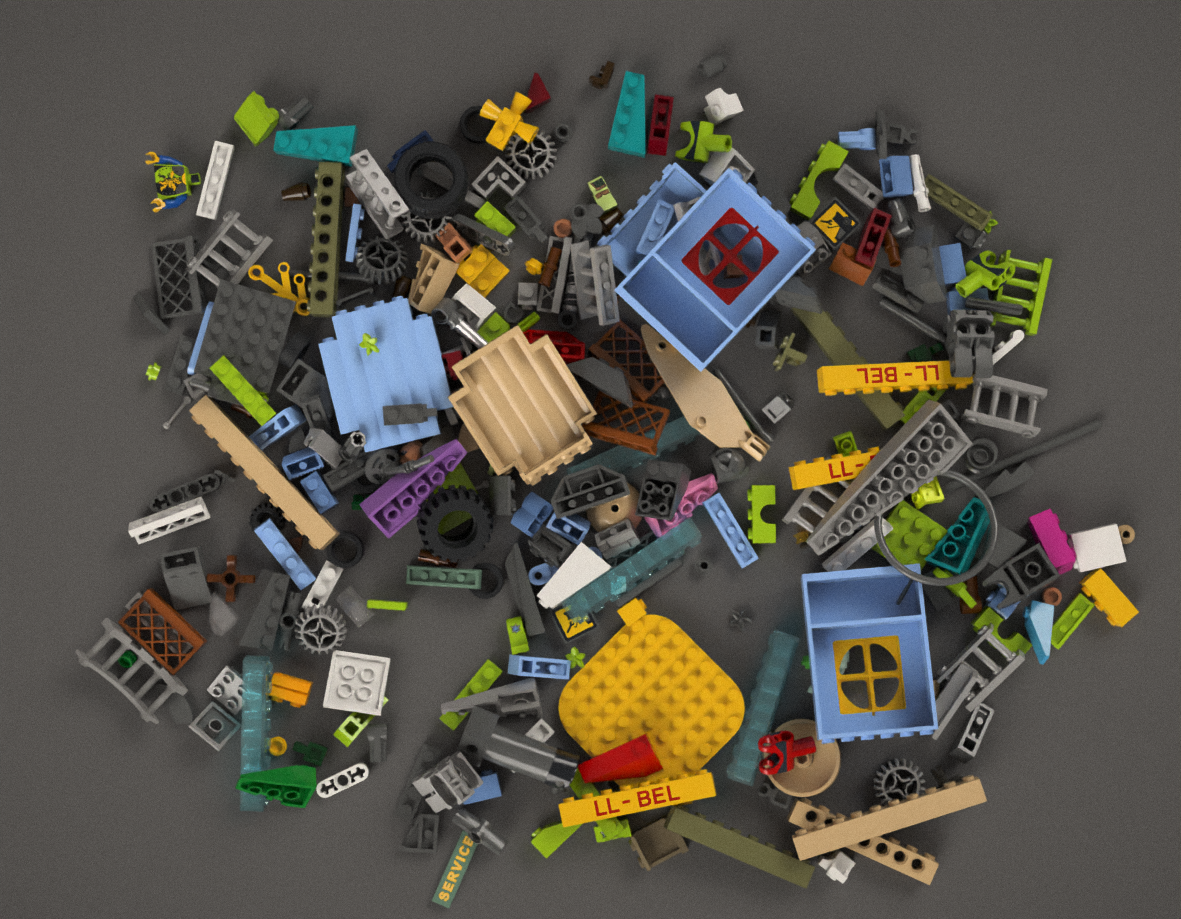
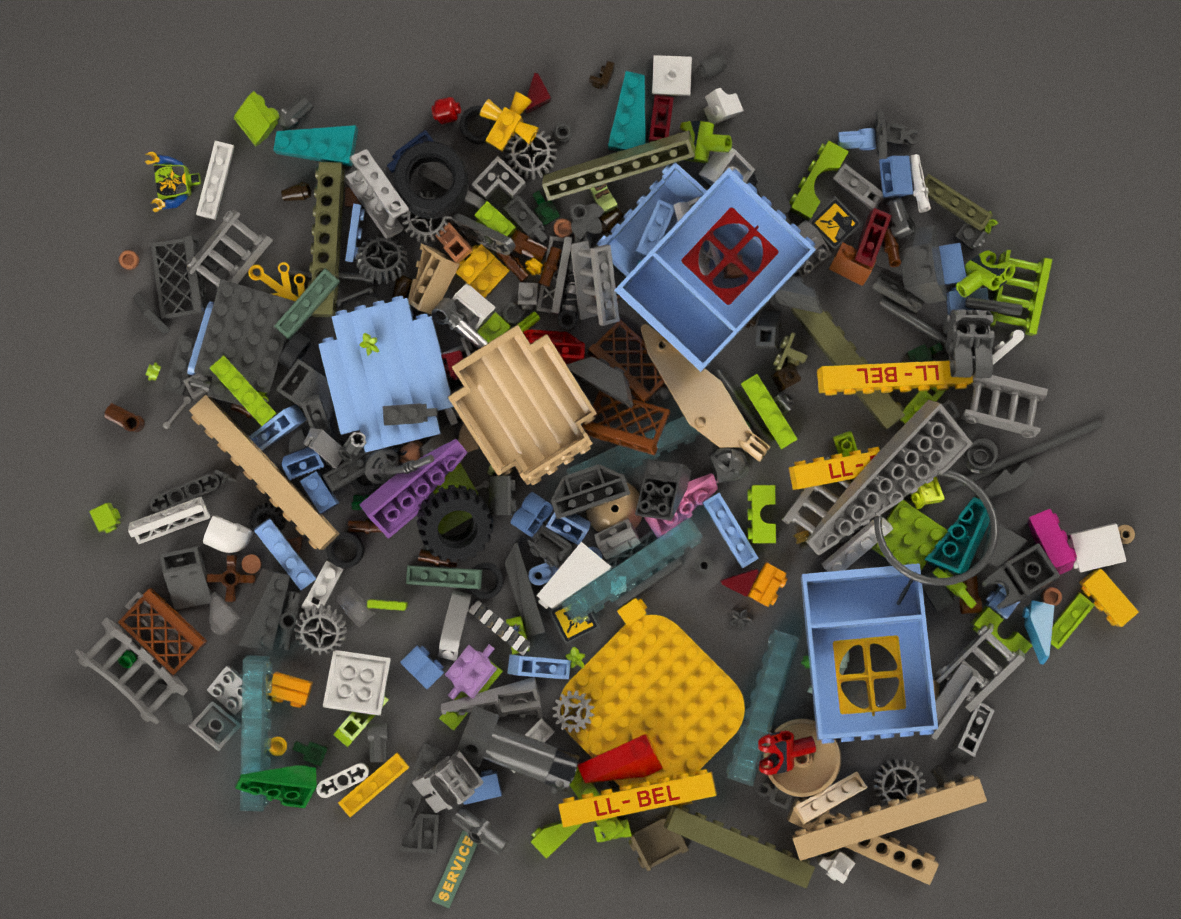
none -> lime brick [89,503,121,534]
none -> reddish brown piece [104,403,145,432]
none -> nougat tile [119,250,139,270]
none -> white brick [203,516,254,553]
none -> nougat tile [242,554,262,574]
none -> sand green tile [274,268,340,340]
none -> yellow plate [338,752,409,817]
none -> reddish brown pin [348,519,383,534]
none -> medium blue brick [400,645,444,689]
none -> red head [432,97,461,124]
none -> light grey arch [438,590,472,661]
none -> lavender plate [445,644,497,700]
none -> sticker [469,599,532,656]
none -> reddish brown pin [496,252,530,282]
none -> reddish brown piece [511,230,548,263]
none -> dark green plate [532,190,560,226]
none -> olive brick [542,130,695,201]
none -> light grey gear [552,690,595,733]
none -> white plate [652,55,692,96]
none -> dark red slope [720,568,759,597]
none -> lime arch [741,374,798,449]
none -> light orange brick [748,562,788,607]
none -> dark brown bracket [771,364,801,392]
none -> tan plate [793,771,867,825]

